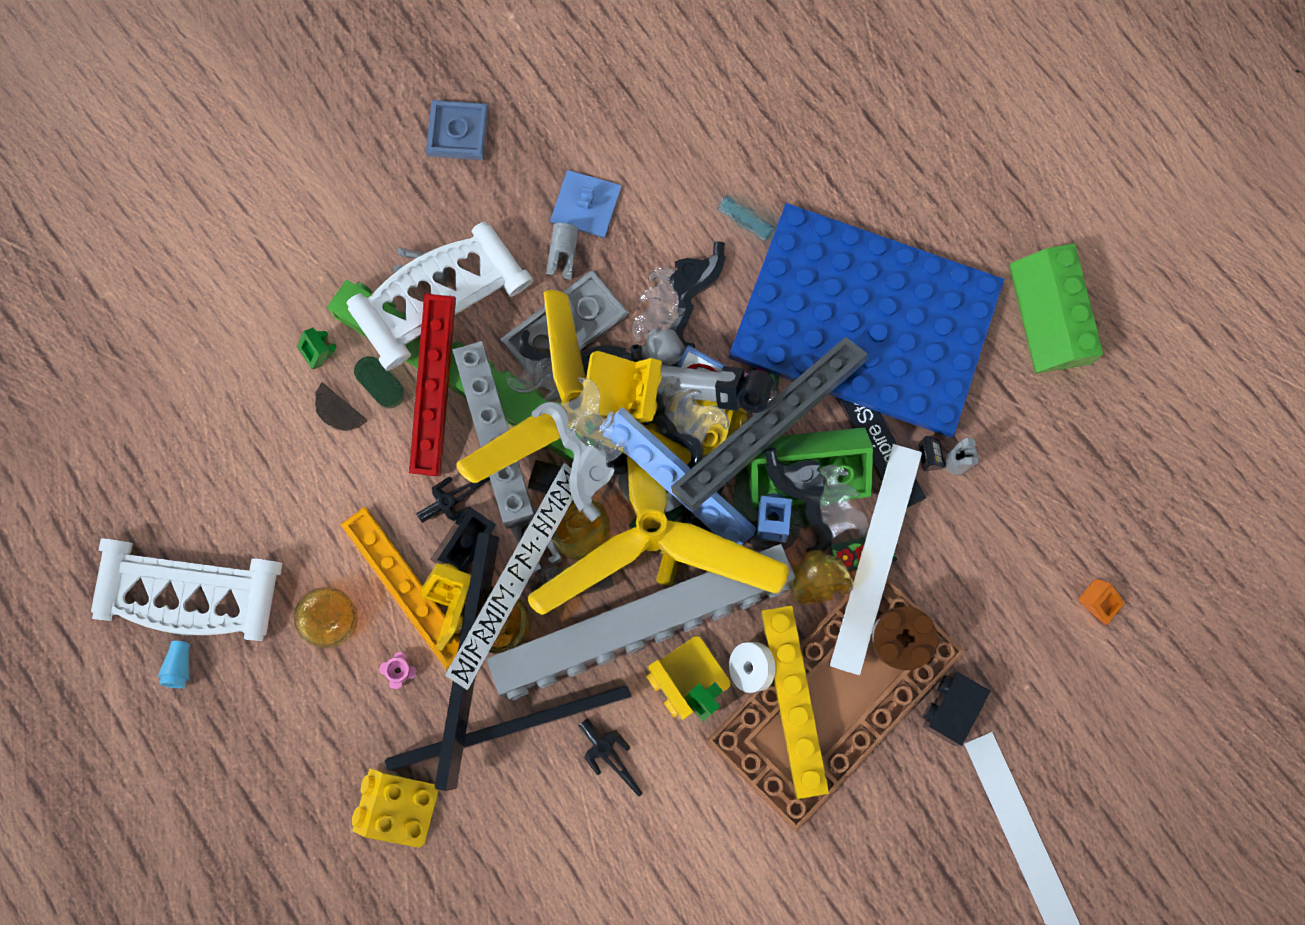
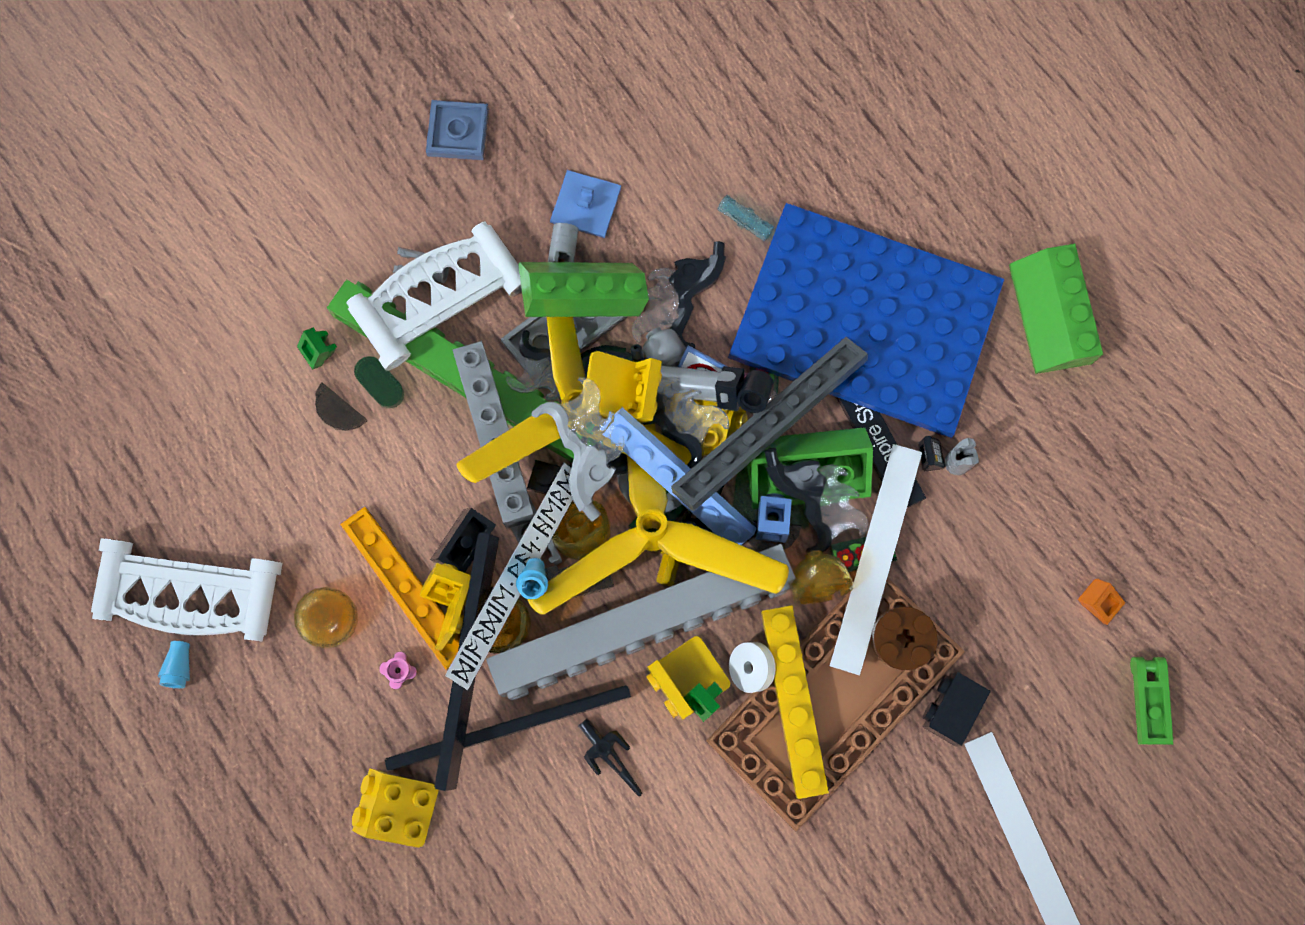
red tile [409,293,456,477] -> none
black piece [416,477,490,523] -> none
none -> medium azure cone [516,558,548,599]
none -> bright green slope [518,262,649,317]
none -> bright green plate [1130,657,1174,745]

